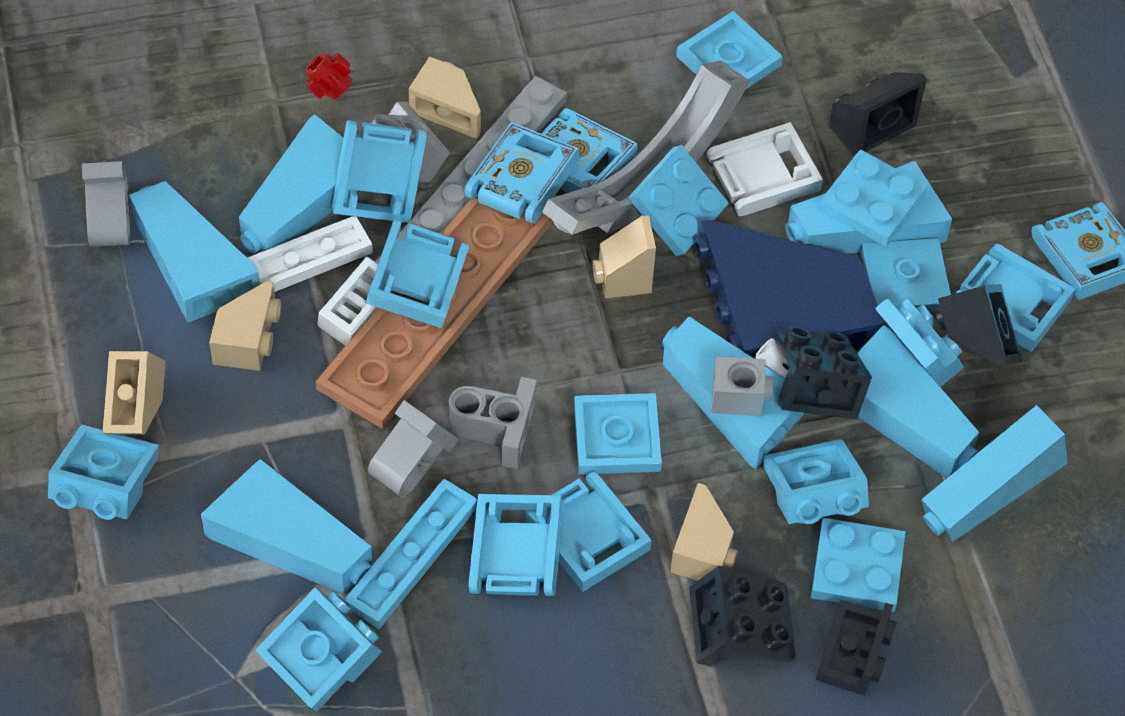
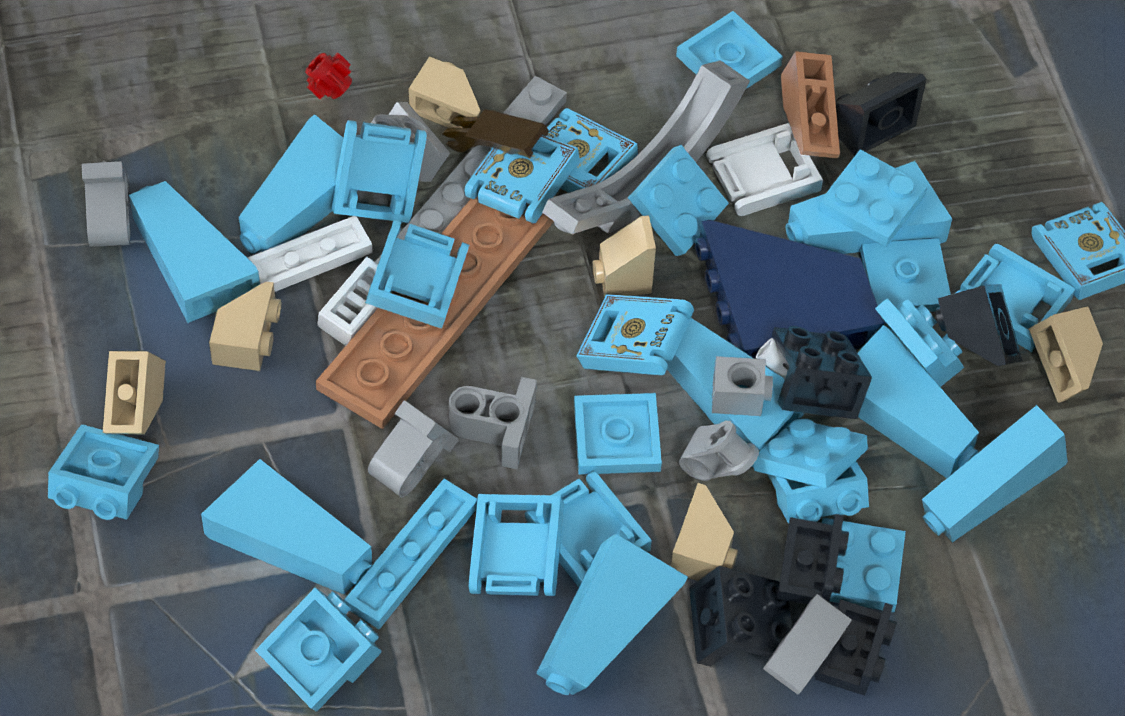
none -> dark brown arm [442,109,549,158]
none -> medium azure slope [536,534,688,695]
none -> medium azure container [577,294,694,375]
none -> light grey piece [679,421,759,481]
none -> medium azure plate [754,419,868,489]
none -> light grey slope [763,594,851,695]
none -> black bracket [777,514,849,604]
none -> nougat slope [781,51,840,158]
none -> tan slope [1029,306,1103,403]

